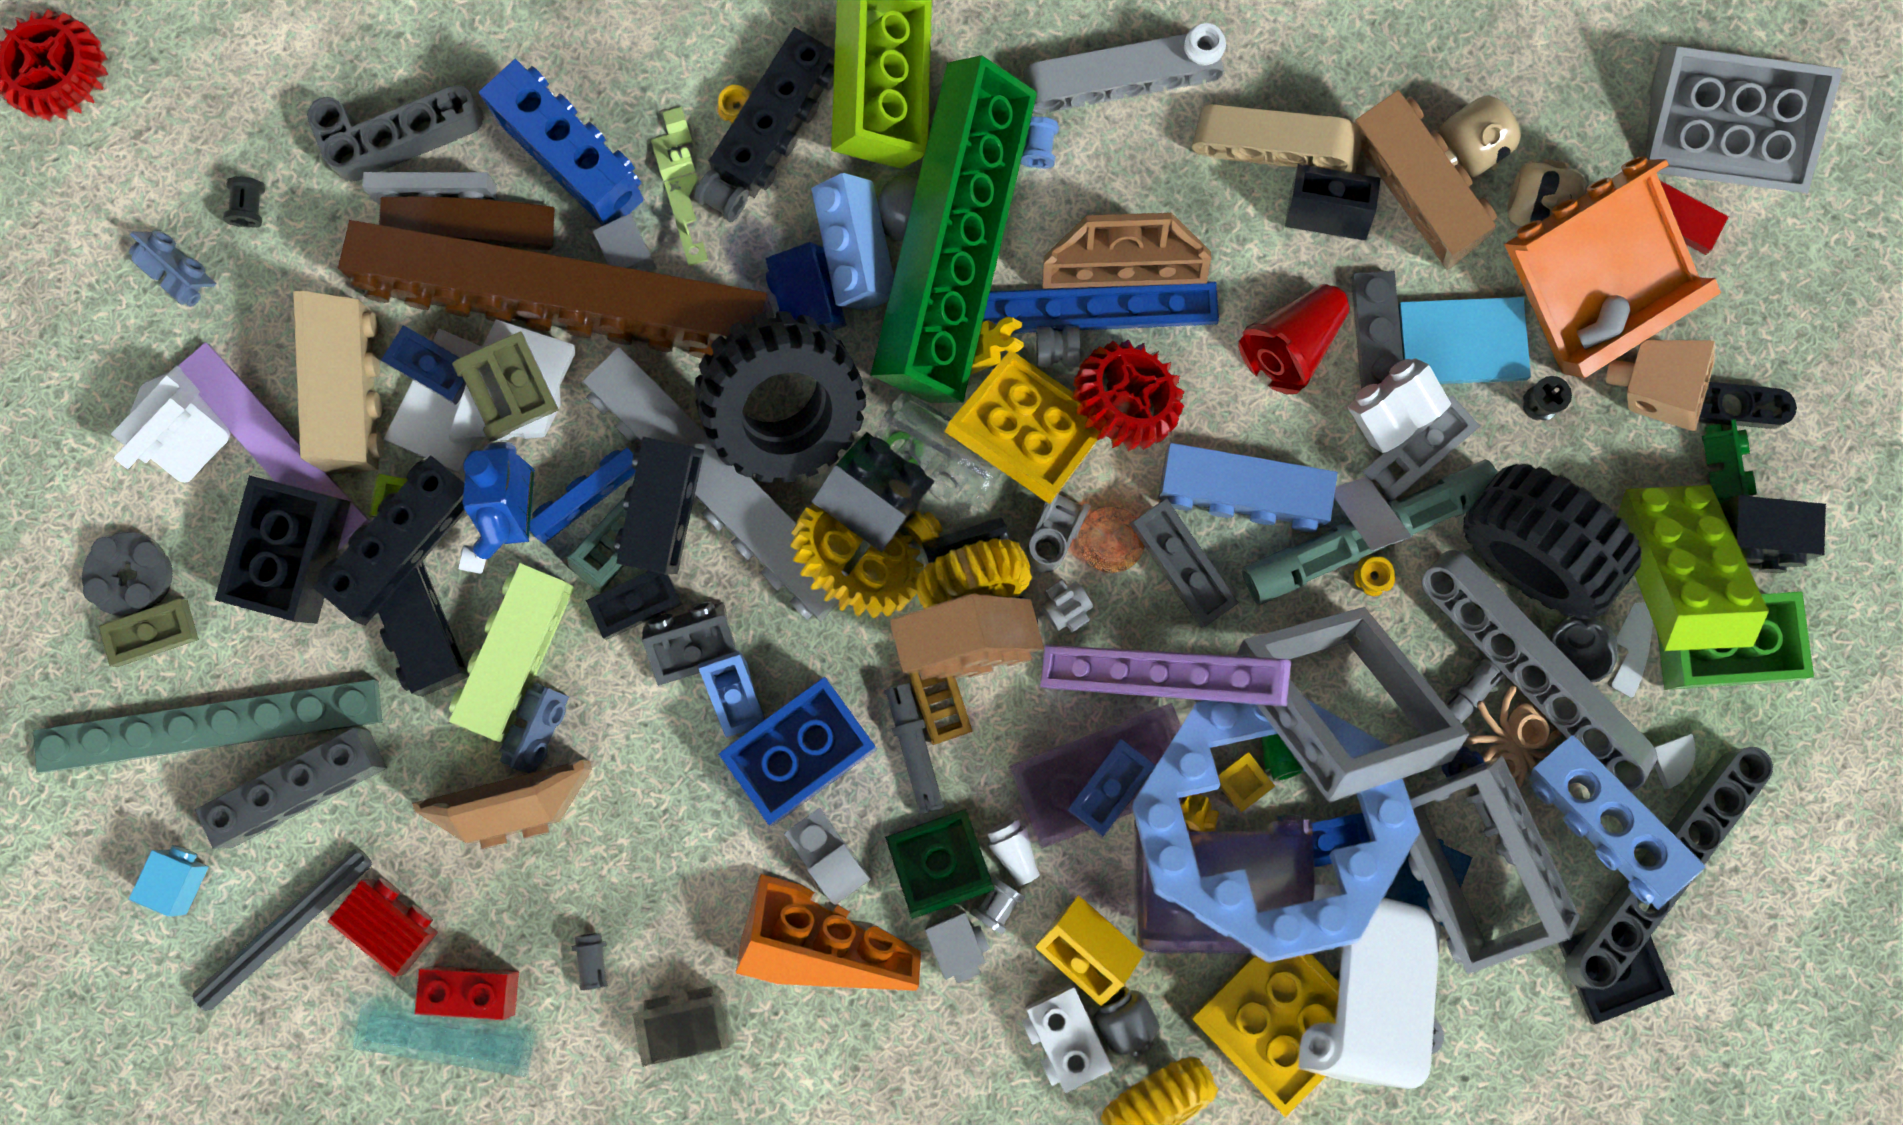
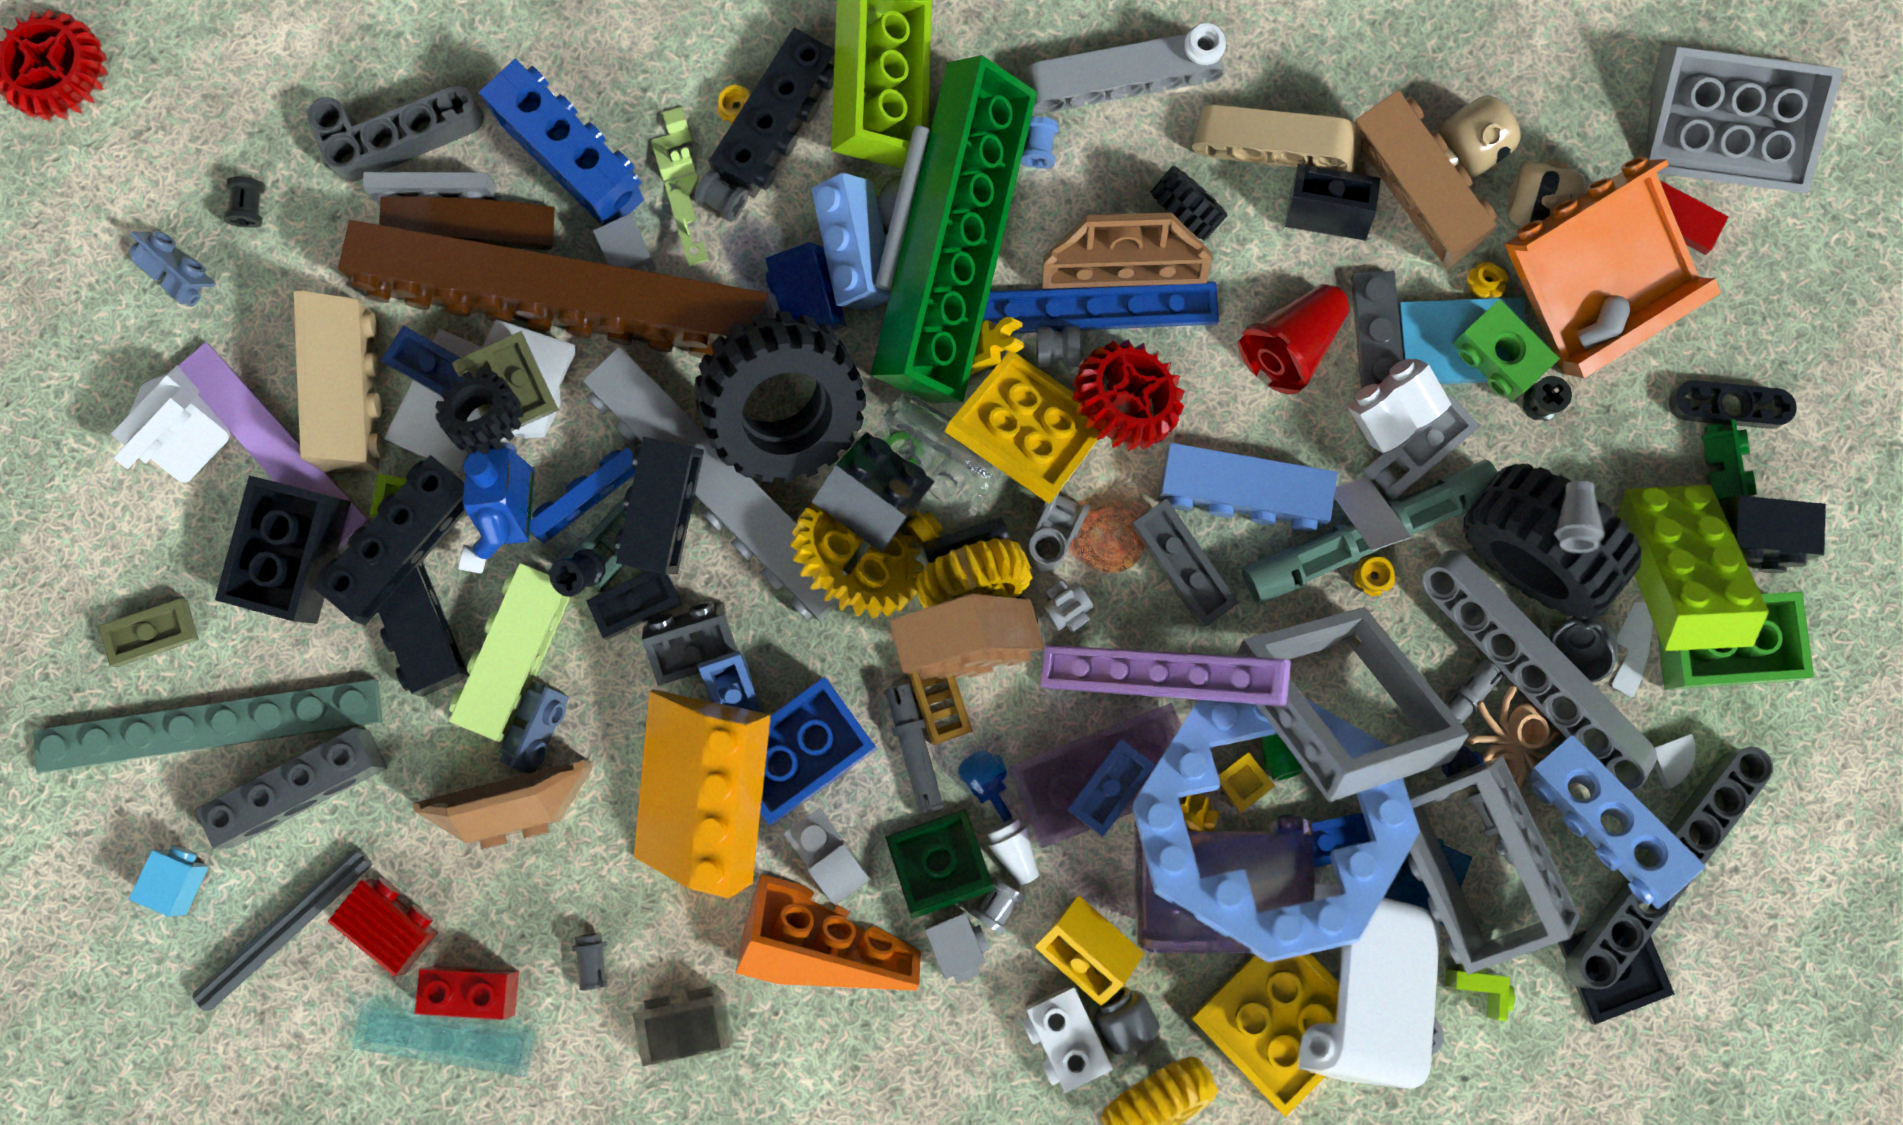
dark grey plate [82,532,173,617] -> none
light nougat torso [1606,340,1715,431] -> none
none -> black tyre [435,370,523,454]
none -> black bush [549,549,606,597]
none -> light orange slope [634,689,771,899]
none -> light grey bar [875,126,930,290]
none -> clear blue piece [957,750,1013,823]
none -> black tyre [1150,166,1228,241]
none -> lime bracket [1445,963,1515,1022]
none -> bright green brick [1452,299,1560,402]
none -> yellow plate [1467,262,1509,299]
none -> light grey cone [1555,481,1604,553]

